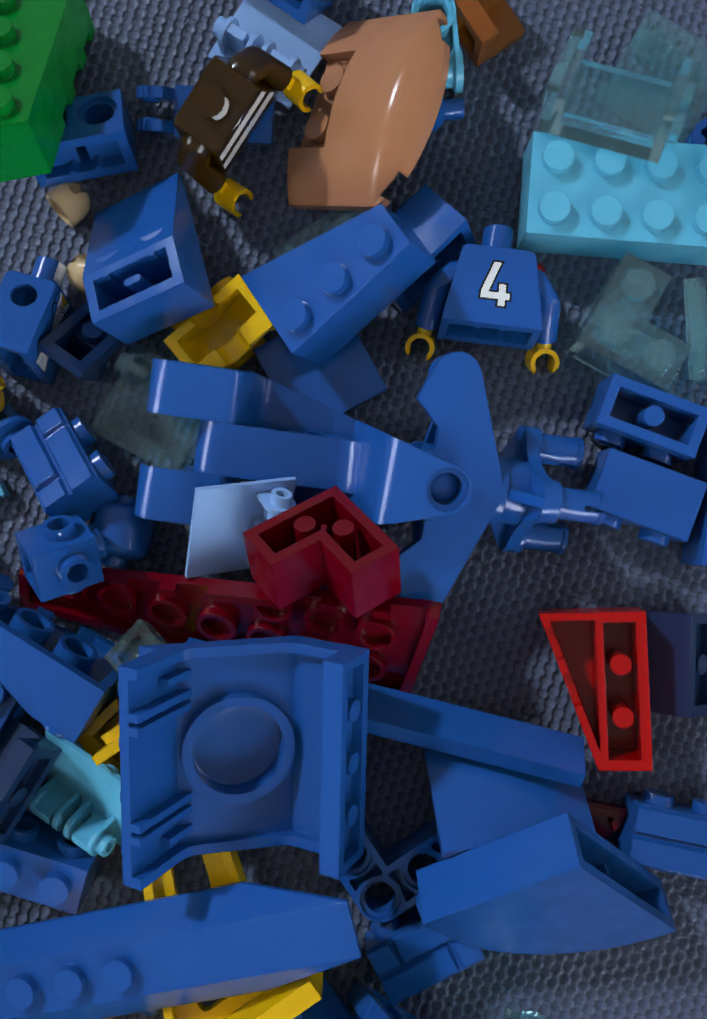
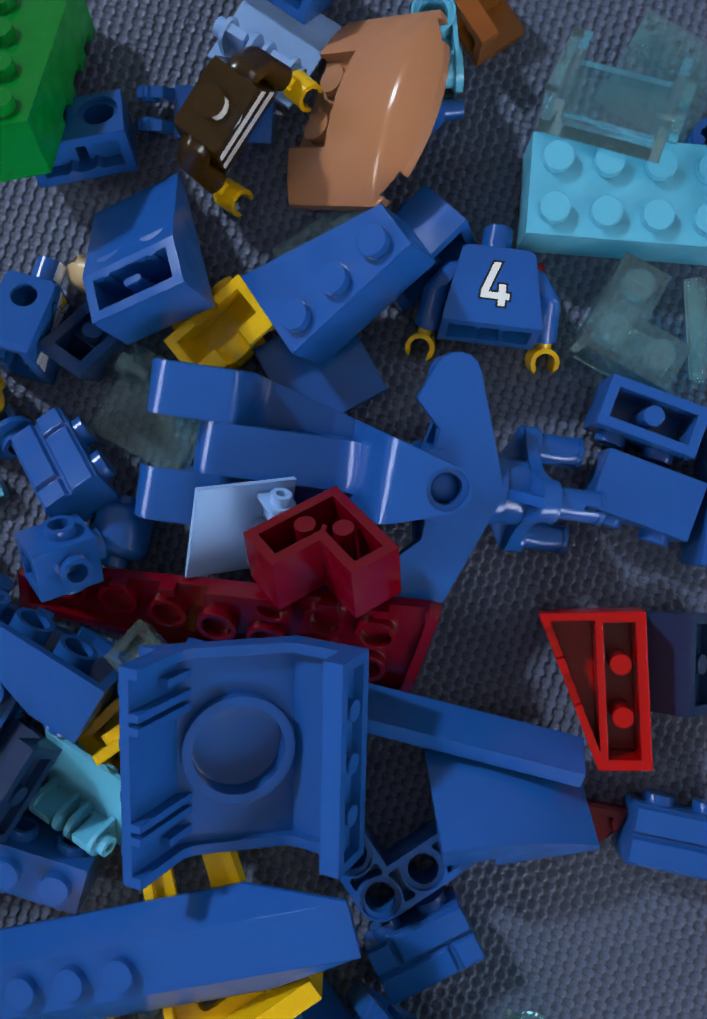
tan hinge [45,182,91,228] -> none
blue brick [416,812,677,954] -> none

